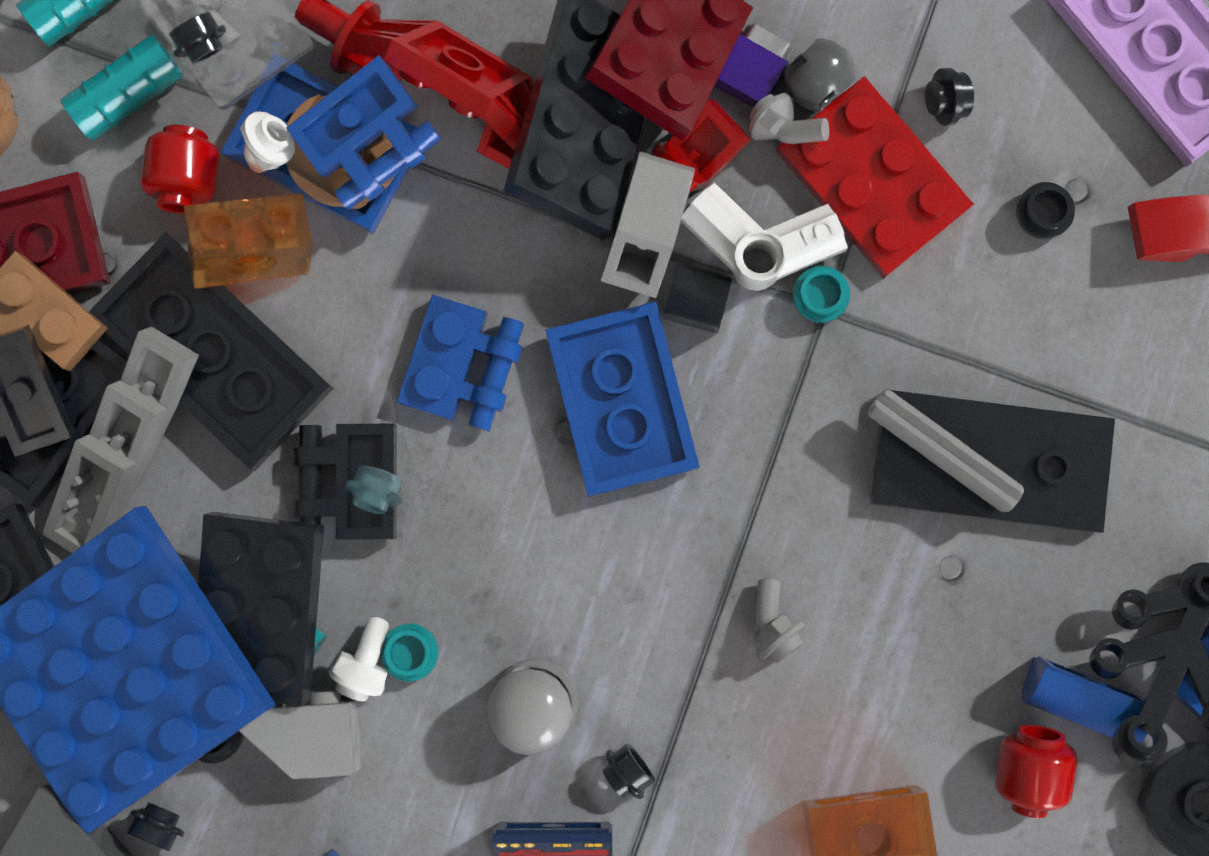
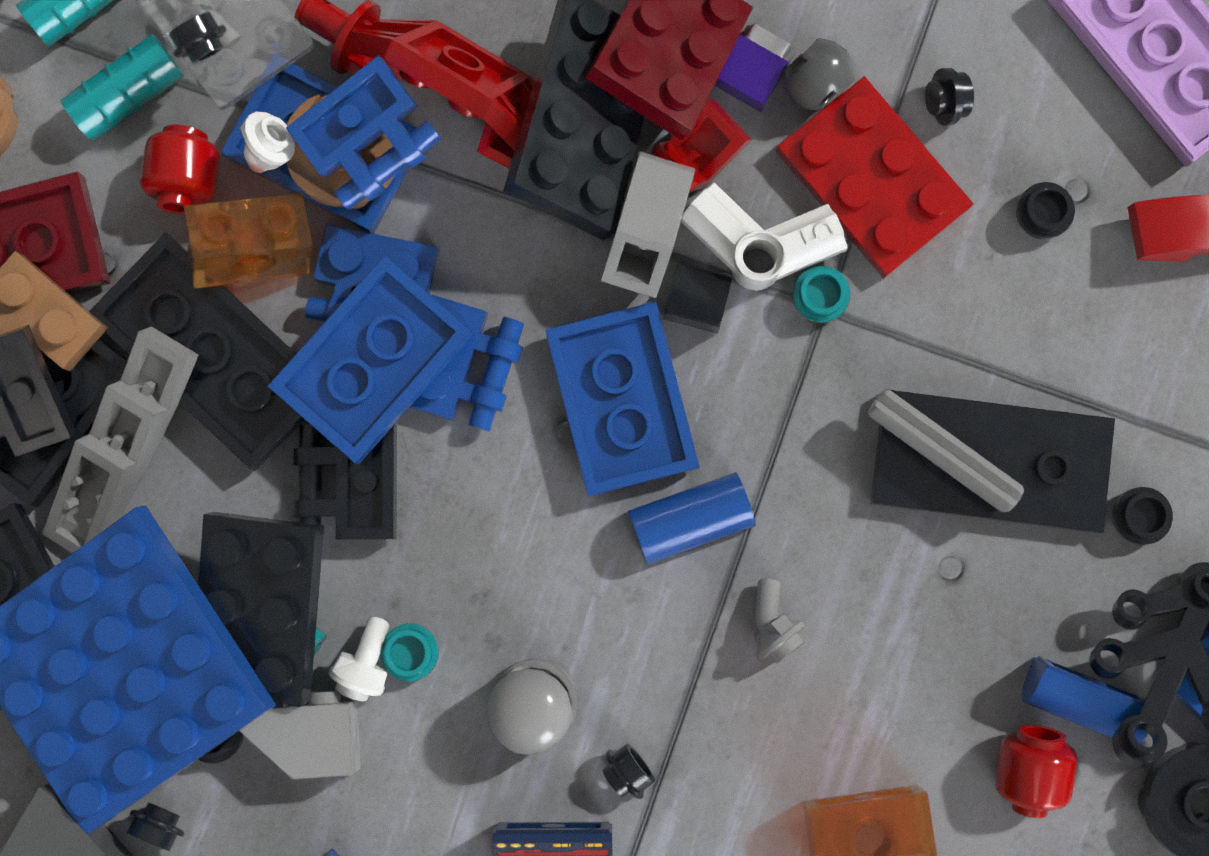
clear light blue plate [346,466,403,514] -> none
light grey plate [748,93,829,144] -> none
none -> blue plate [268,255,474,465]
none -> blue plate [305,224,439,322]
none -> blue brick [628,472,756,565]
none -> black plate [1113,487,1173,545]

